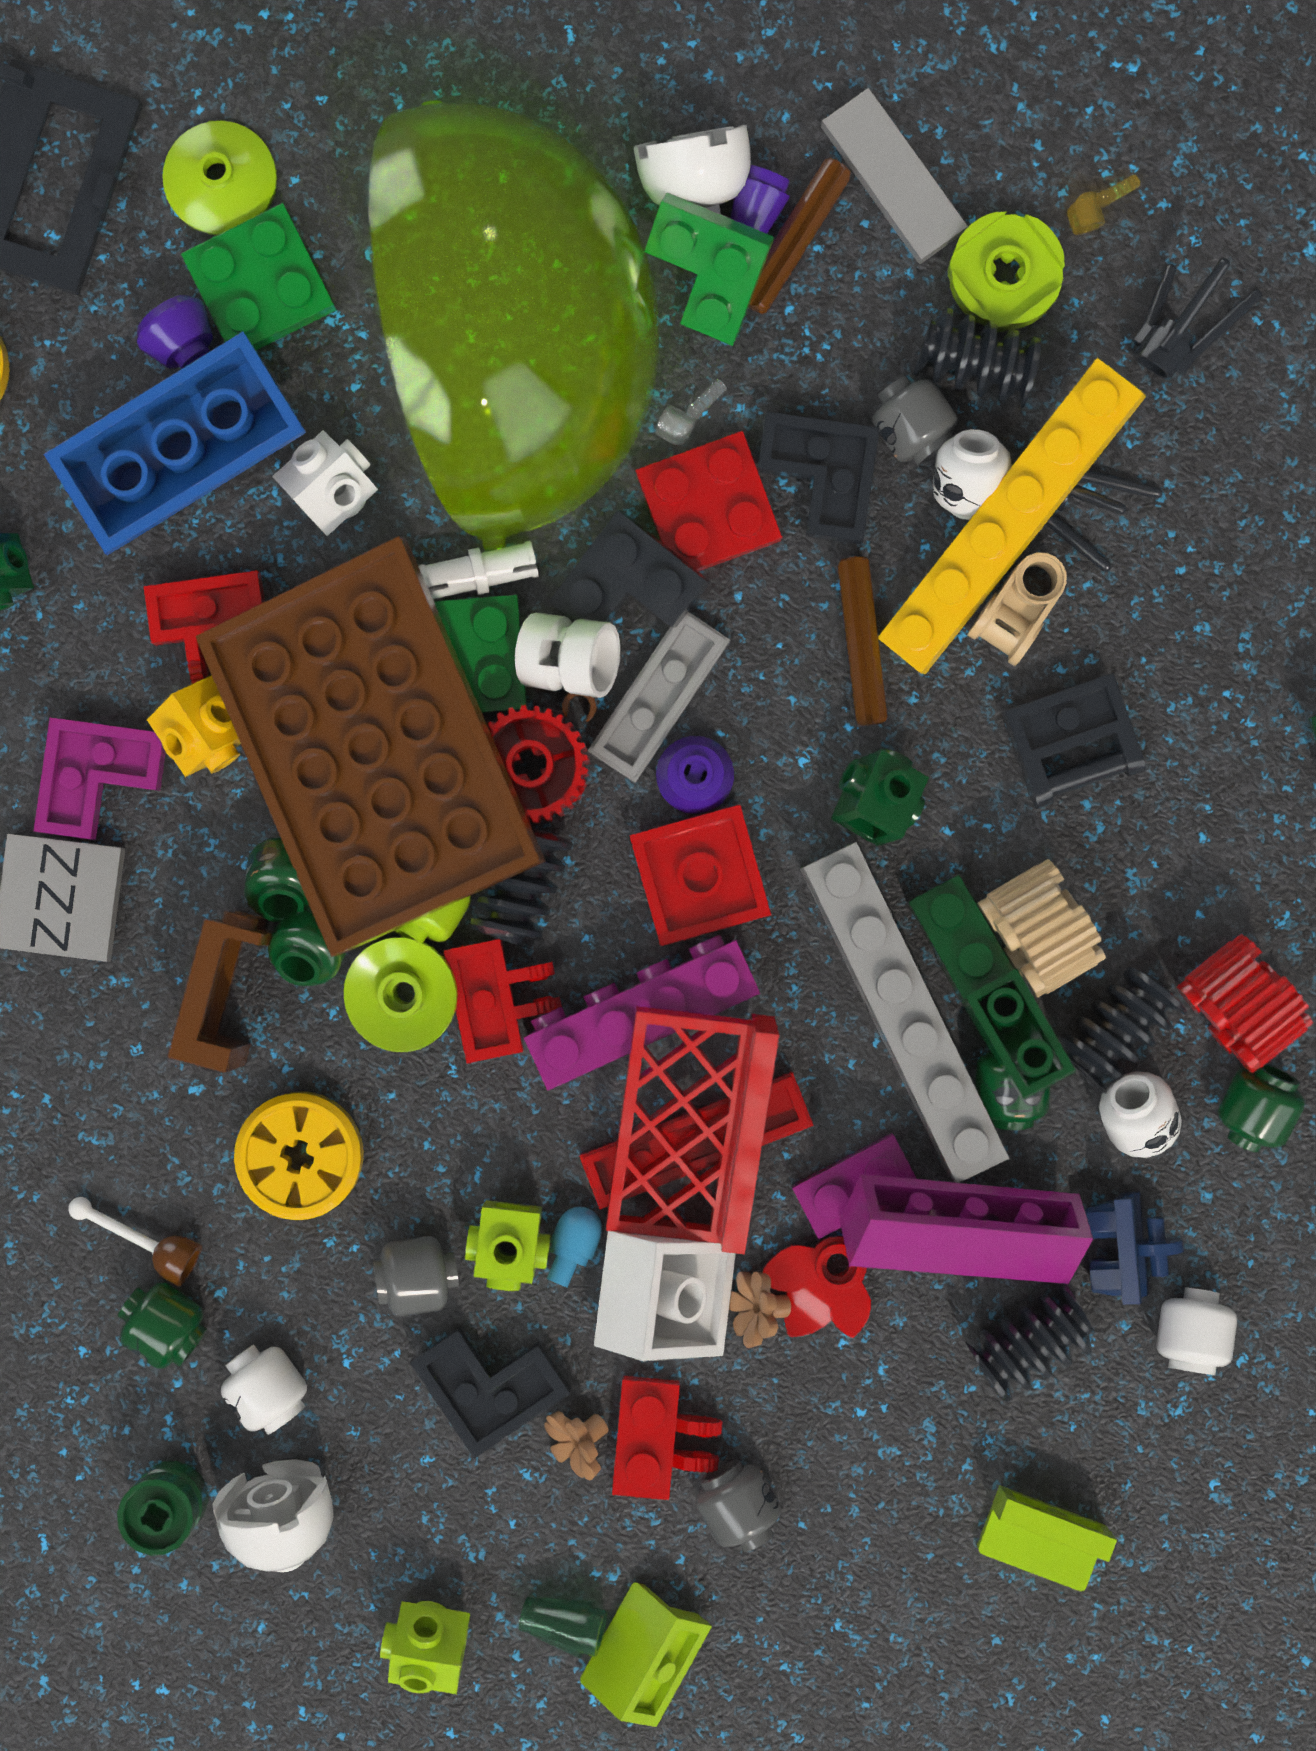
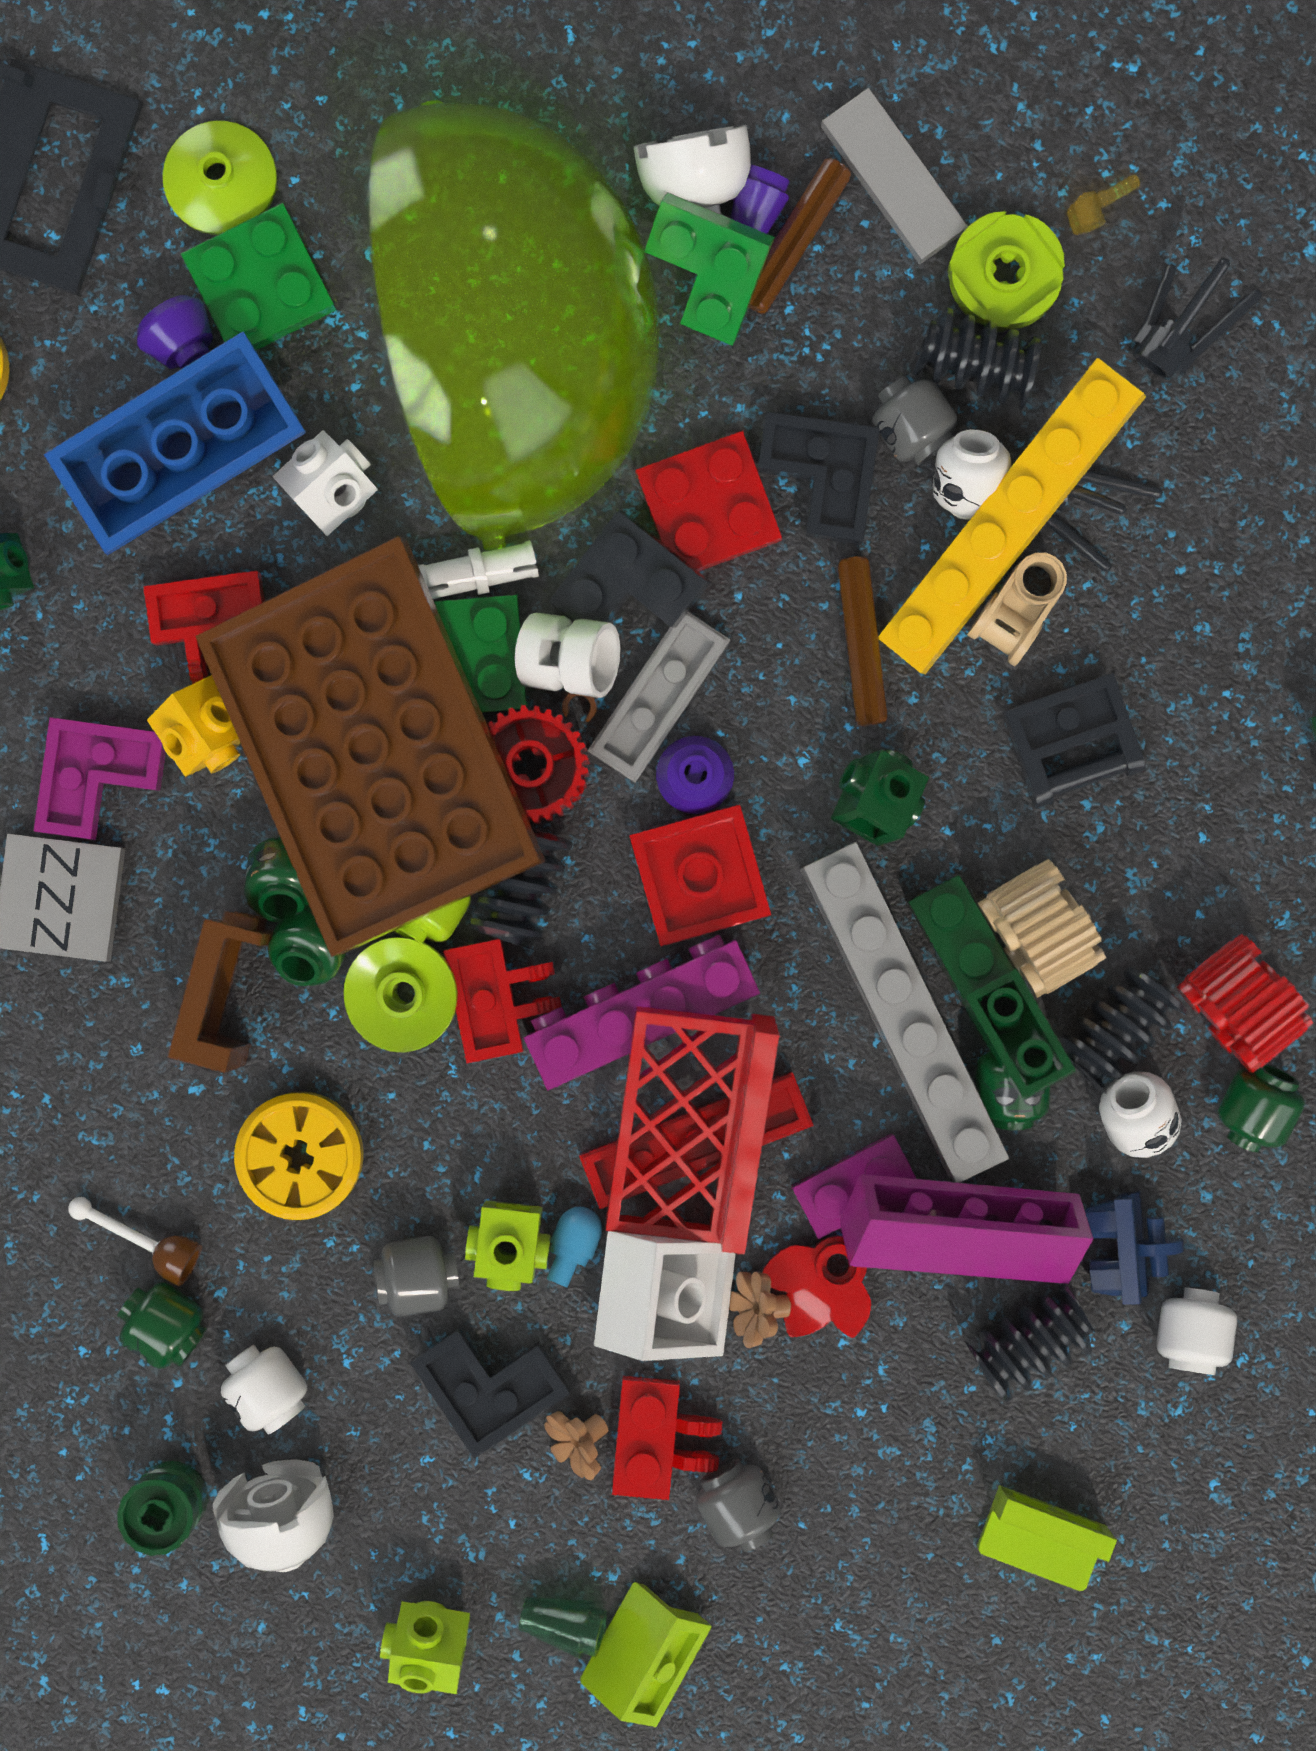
clear hand [656,379,727,445] -> none

